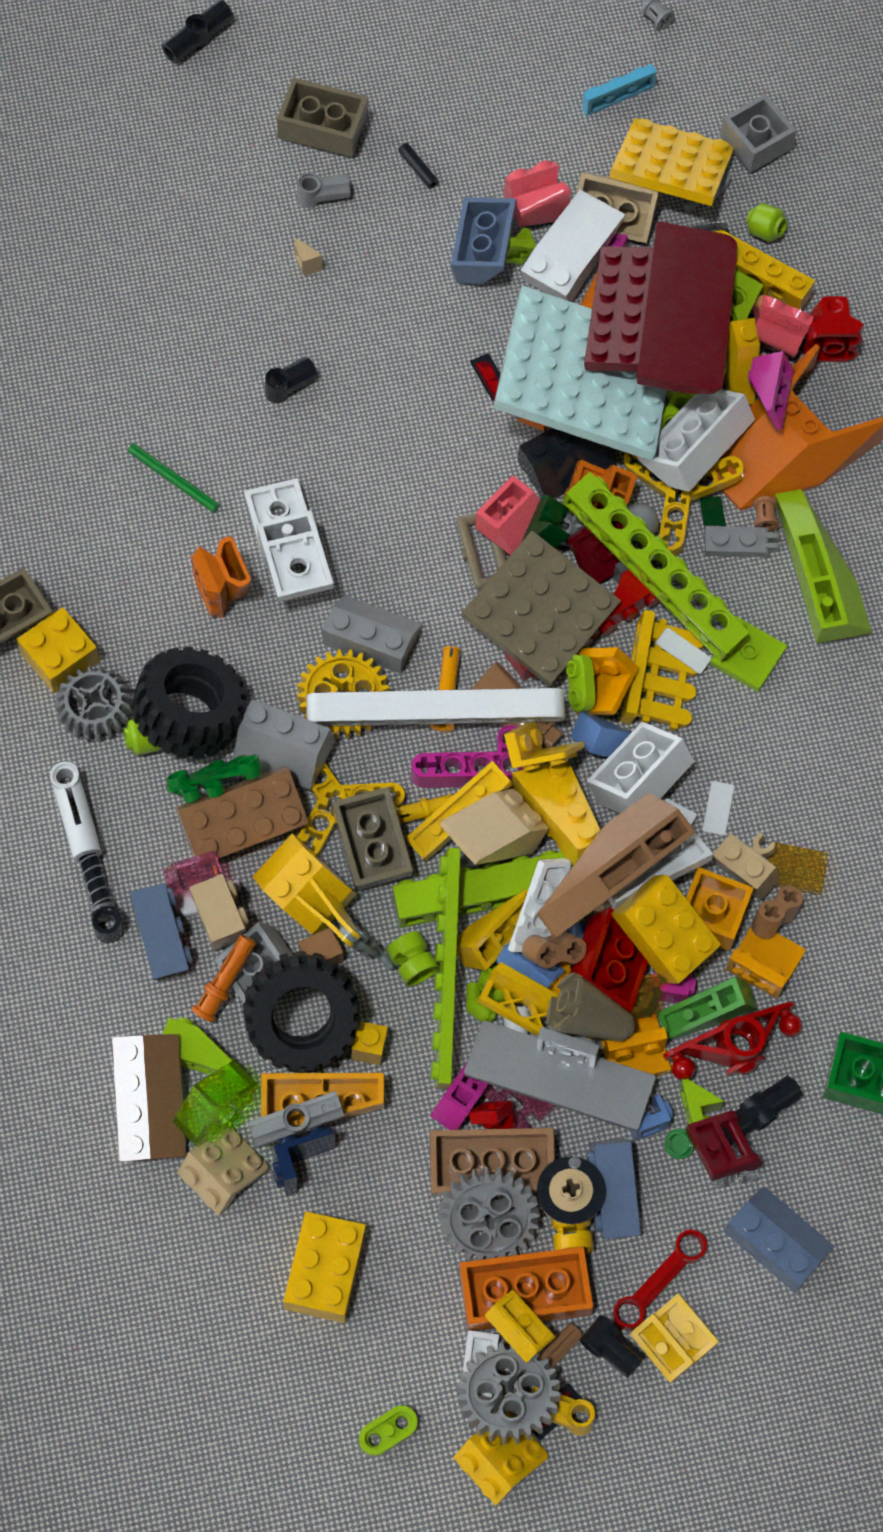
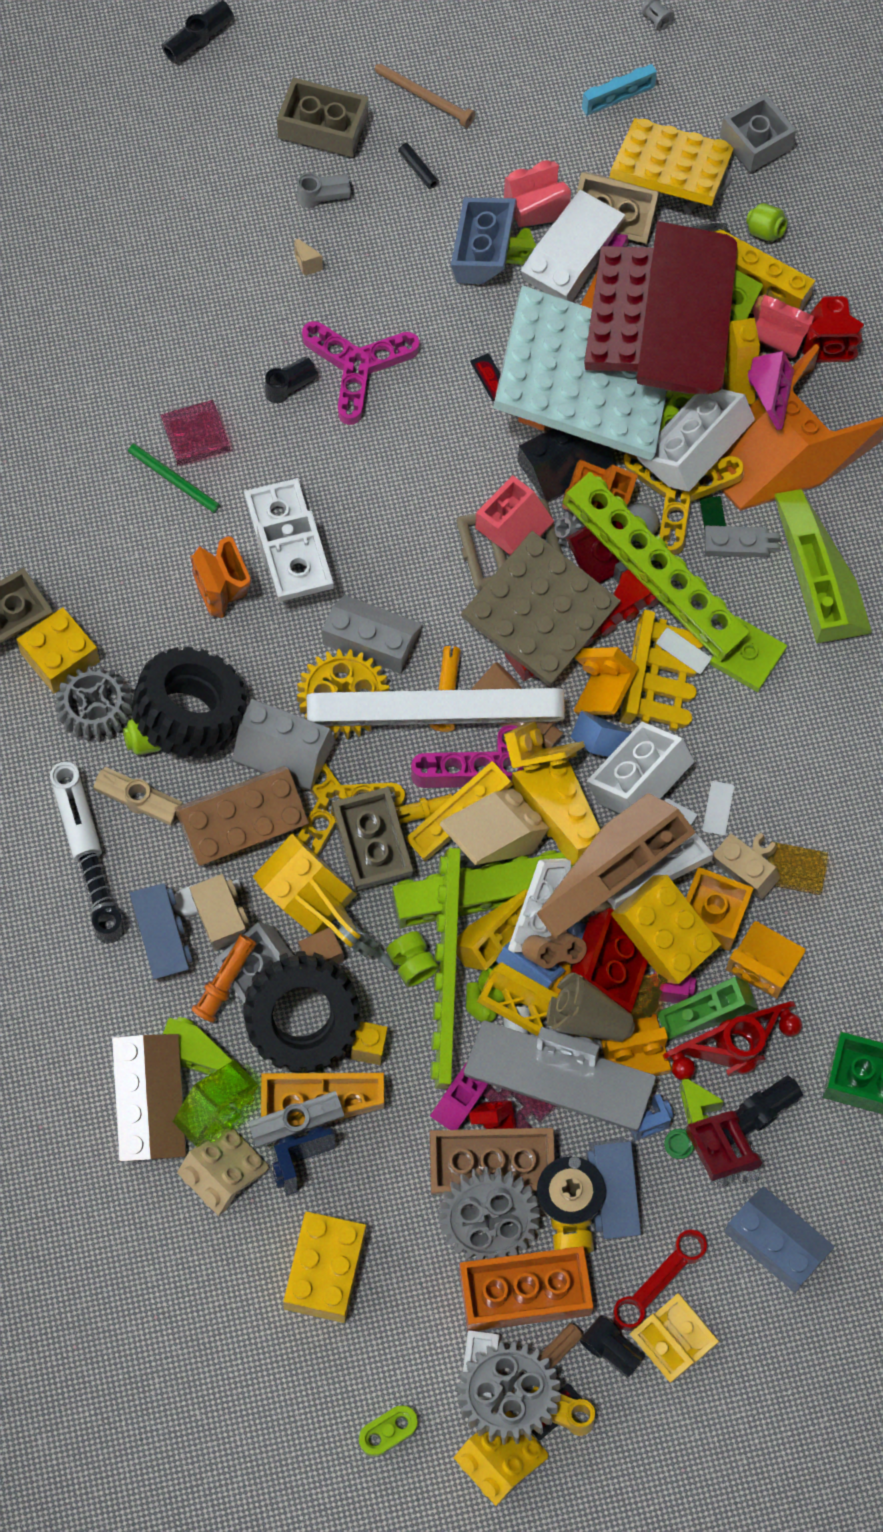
clear pink slope [162,851,223,897] -> none
green plant [165,754,263,803] -> none
yellow slope [485,1290,555,1362] -> none
dark green slope [522,495,570,548] -> none
lime plate [566,655,596,712] -> none
medium nougat axle [751,885,803,939] -> none
nougat bush [753,496,779,532] -> none
none -> tan piece [93,767,183,826]
none -> clear pink plate [160,399,230,466]
none -> dark pink piece [302,321,419,425]
none -> medium nougat bar [374,64,475,128]

